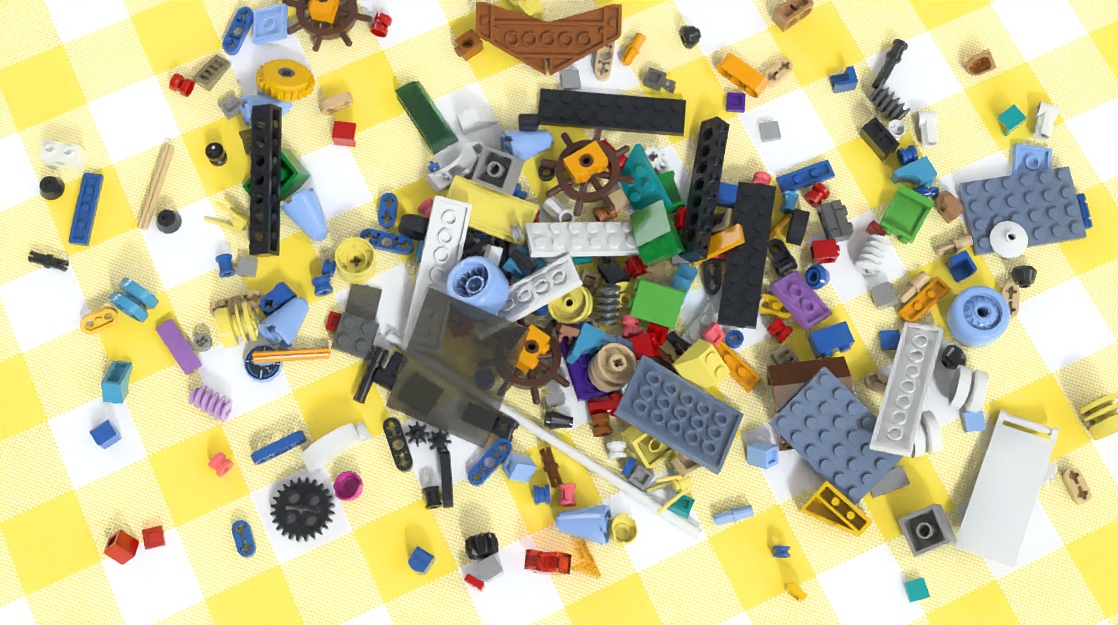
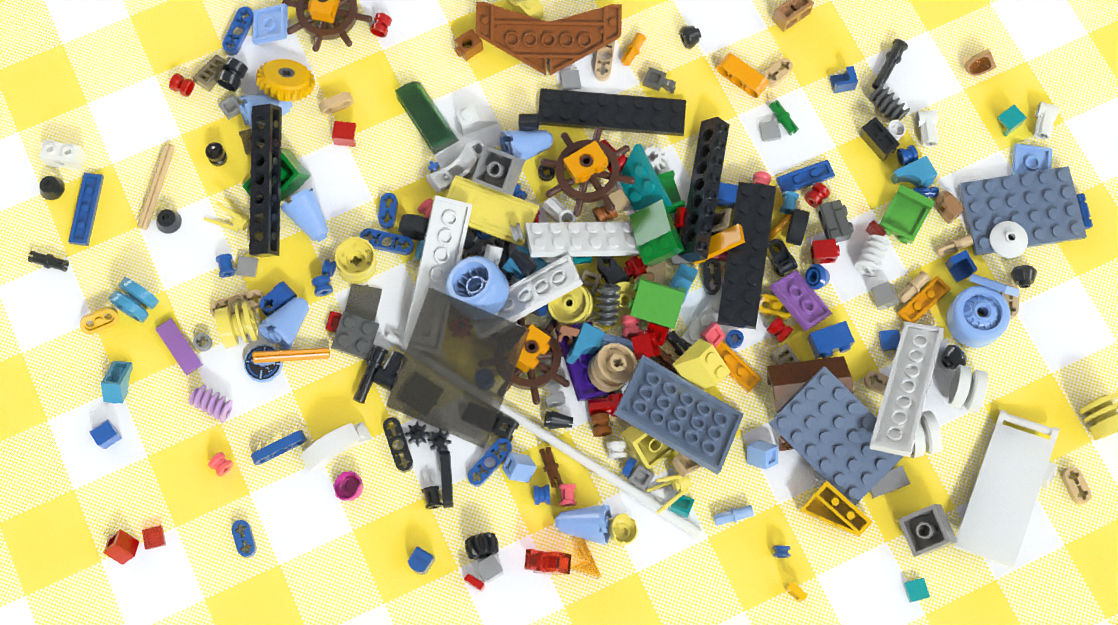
black gear [270,477,336,543] -> none
dark purple tile [726,92,746,113] -> none
light blue tile [962,410,986,433] -> none
none -> black wheel [215,57,248,92]
none -> green pin [769,100,799,136]
none -> light blue tile [969,274,1020,297]

